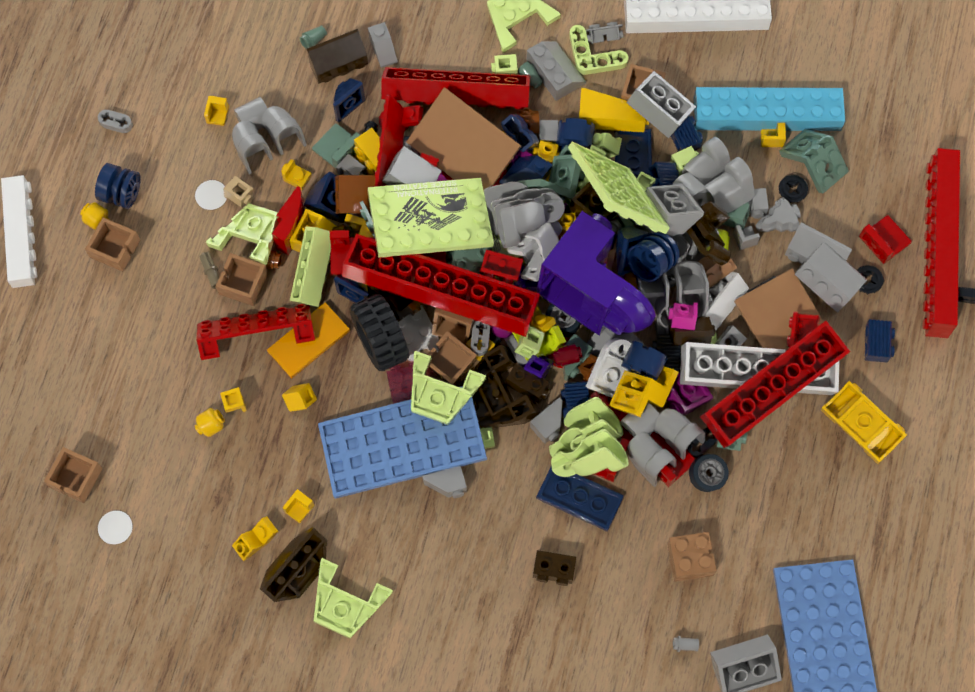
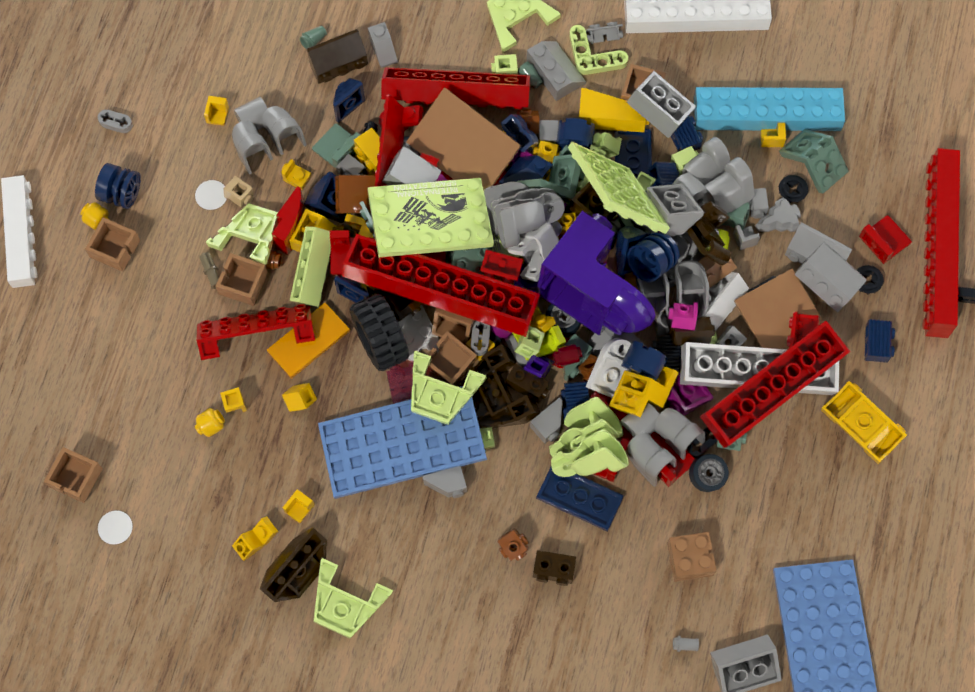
none -> dark orange brick [497,528,529,561]

